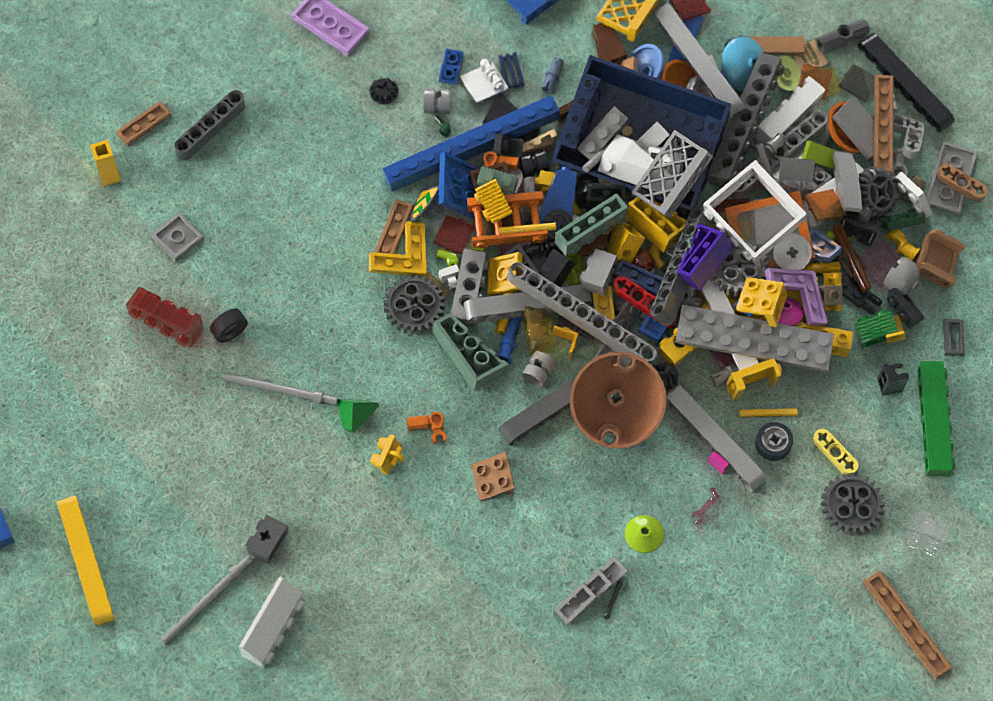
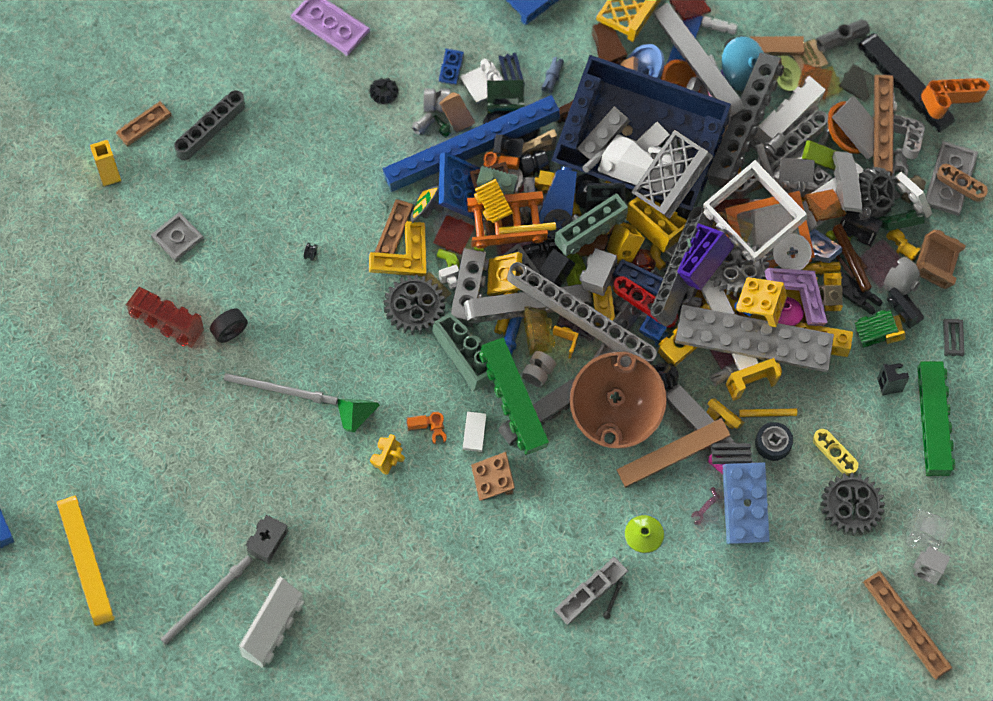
none -> black bush [304,243,318,261]
none -> light grey pin [412,112,435,135]
none -> medium nougat slope [439,92,475,132]
none -> white tile [463,412,486,452]
none -> green brick [479,337,549,456]
none -> dark green plate [486,80,525,114]
none -> medium nougat tile [616,418,731,488]
none -> white axle [702,16,737,35]
none -> yellow hinge [706,398,745,429]
none -> dark grey tile [711,443,752,464]
none -> medium blue brick [722,462,770,544]
none -> light grey brick [913,547,951,585]
none -> orange beam [921,78,990,119]

